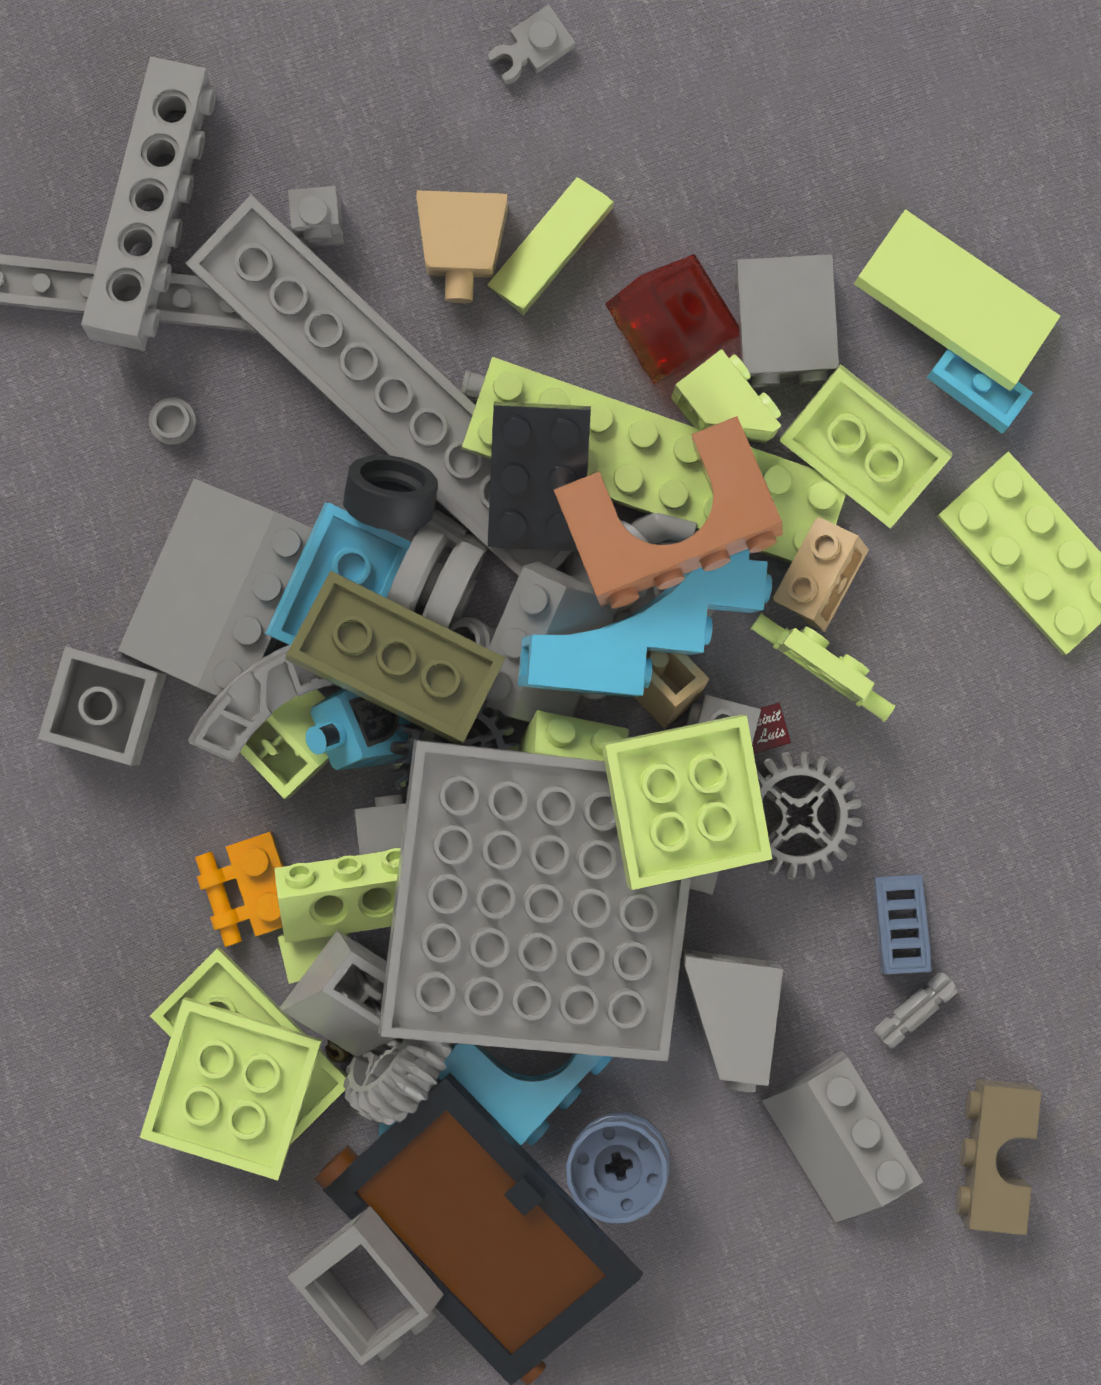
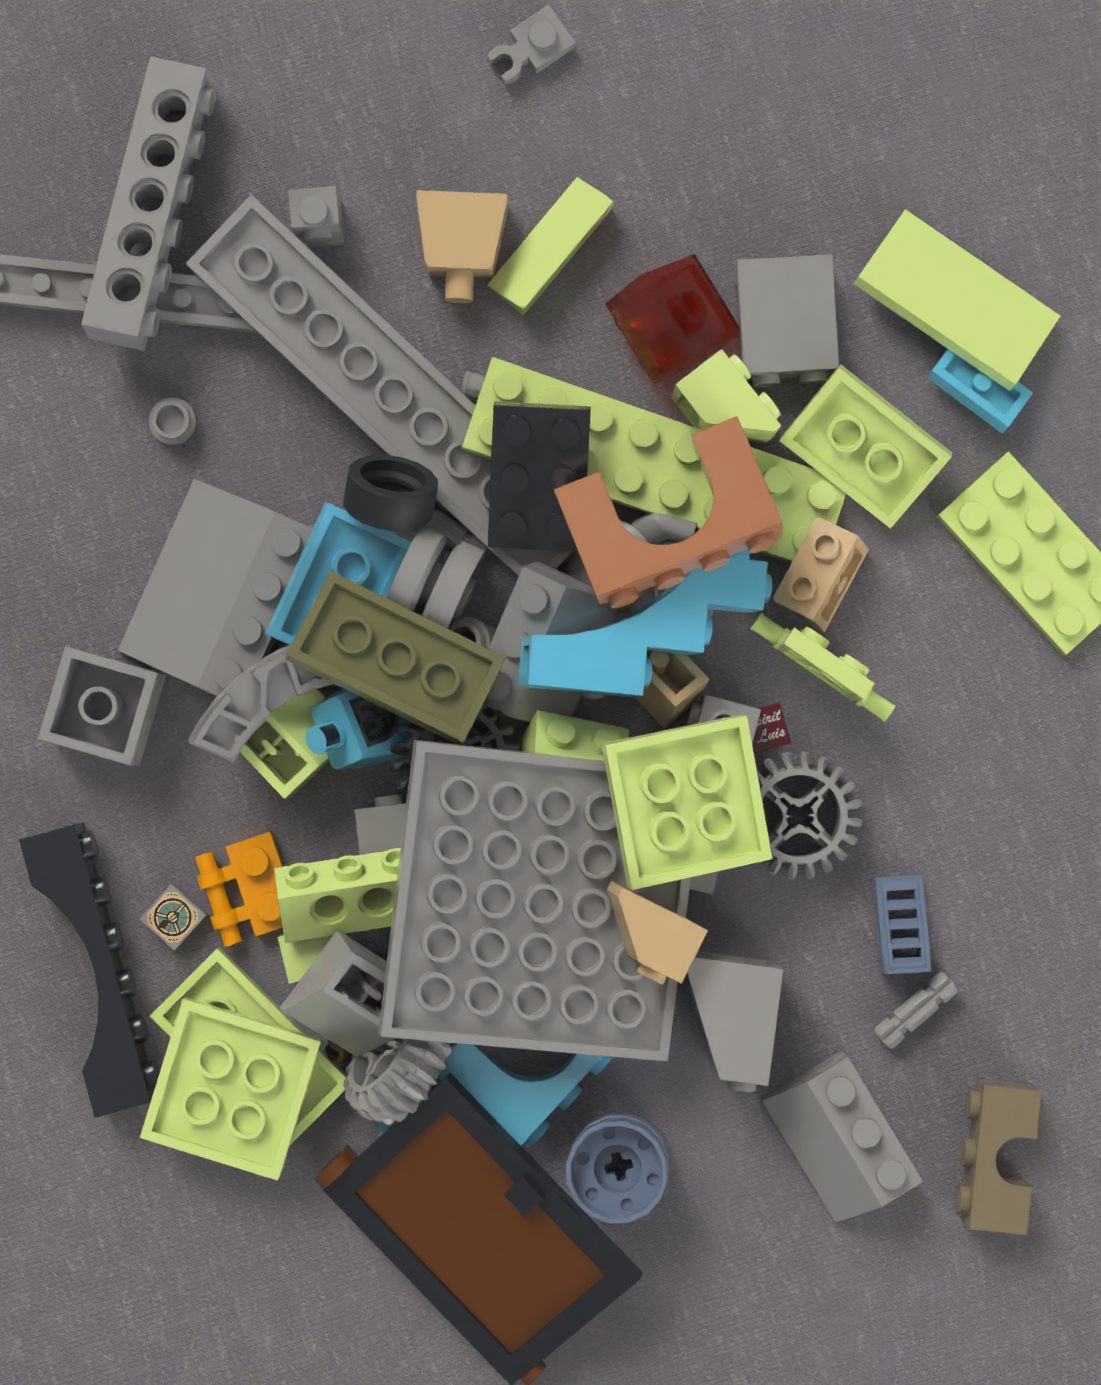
light grey window [287,1206,444,1366] -> none
none -> black arch [19,823,160,1118]
none -> tile [140,883,208,951]
none -> tan slope [607,881,708,984]

